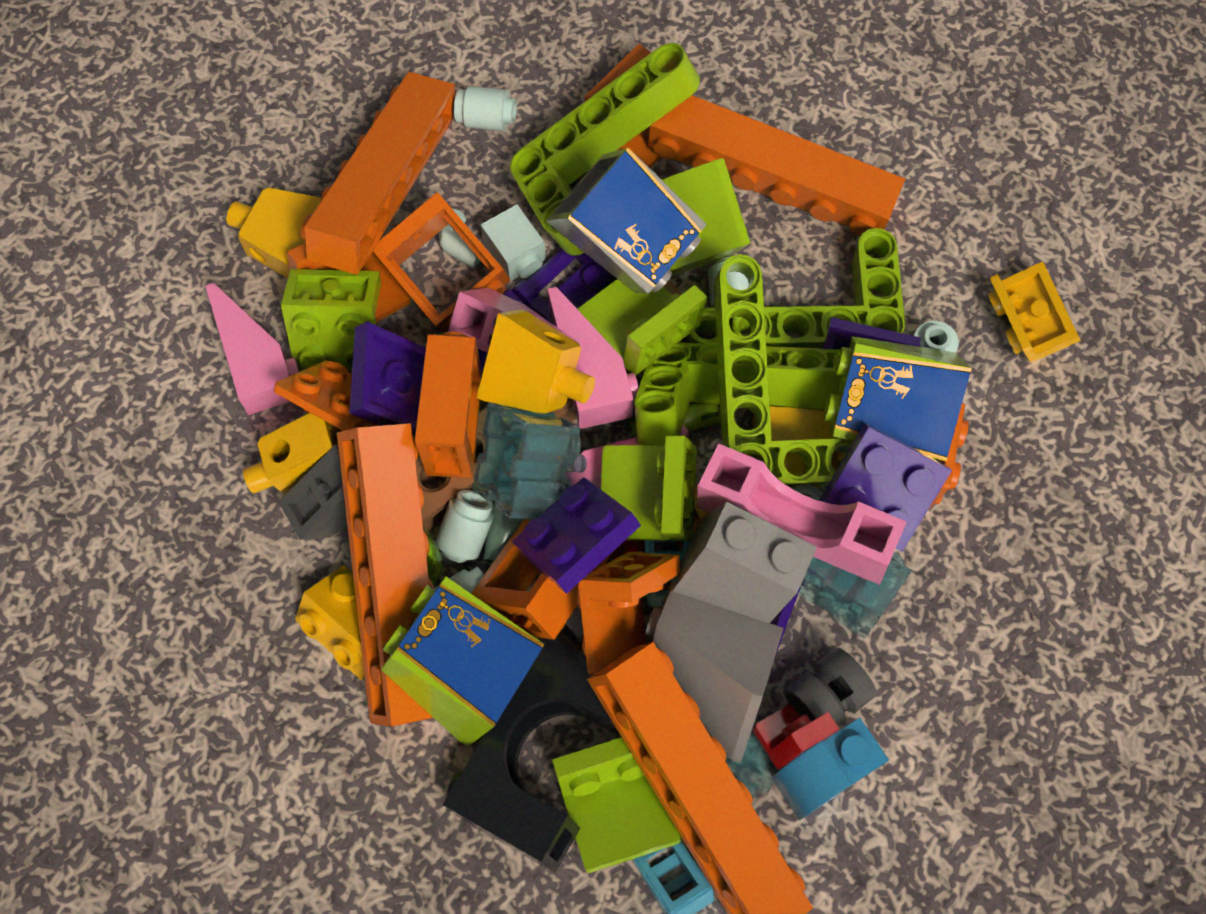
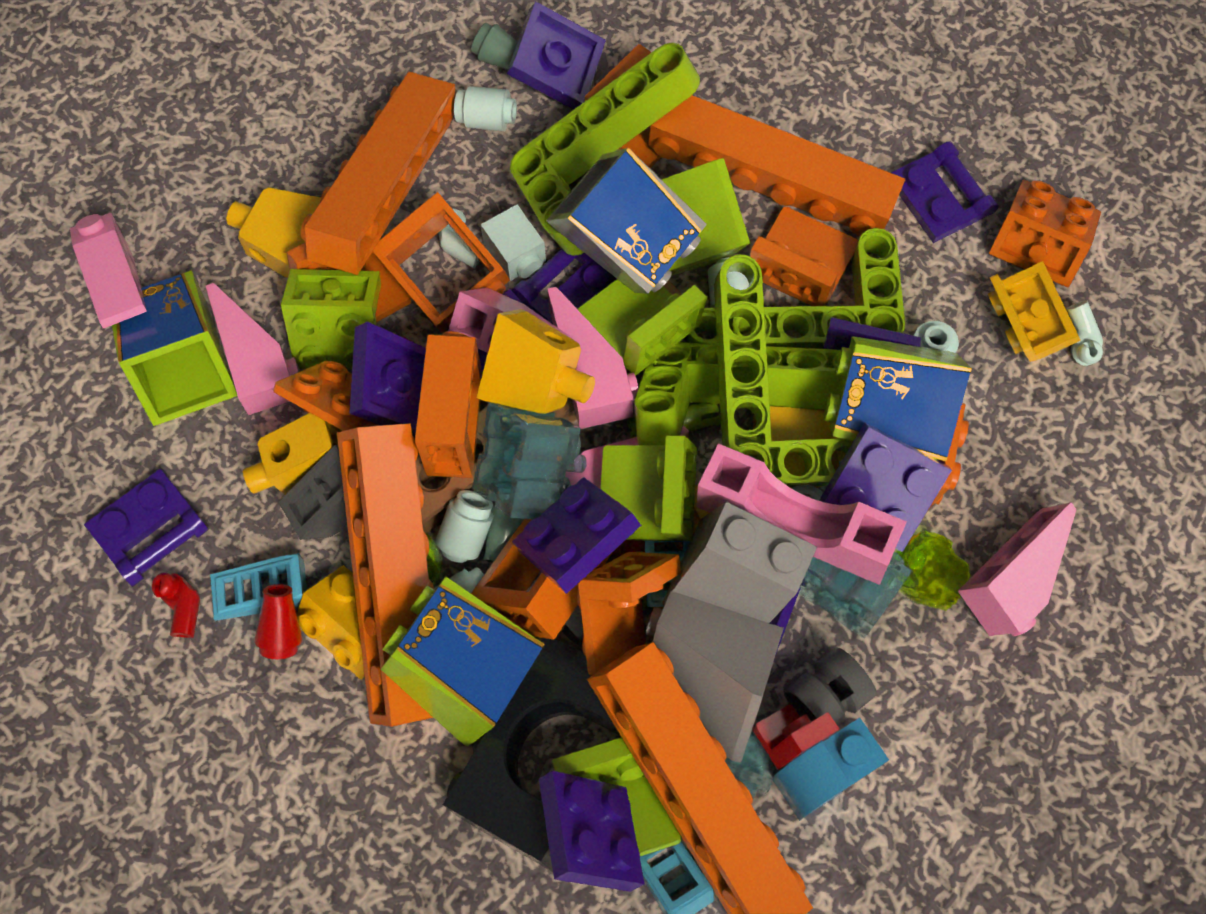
none -> bright pink slope [70,213,147,329]
none -> dark purple plate [84,468,209,587]
none -> lime slope [112,270,238,426]
none -> red arm [152,572,200,638]
none -> medium azure slope [210,553,307,621]
none -> red cone [254,584,303,660]
none -> sand green cone [471,23,517,69]
none -> dark purple plate [506,1,606,109]
none -> dark purple plate [539,771,645,892]
none -> orange bracket [750,207,858,306]
none -> dark purple plate [891,141,999,243]
none -> clear neon green hair [893,531,970,611]
none -> bright pink slope [958,502,1076,636]
none -> orange bracket [989,180,1101,288]
none -> light aqua arm [1066,301,1103,366]

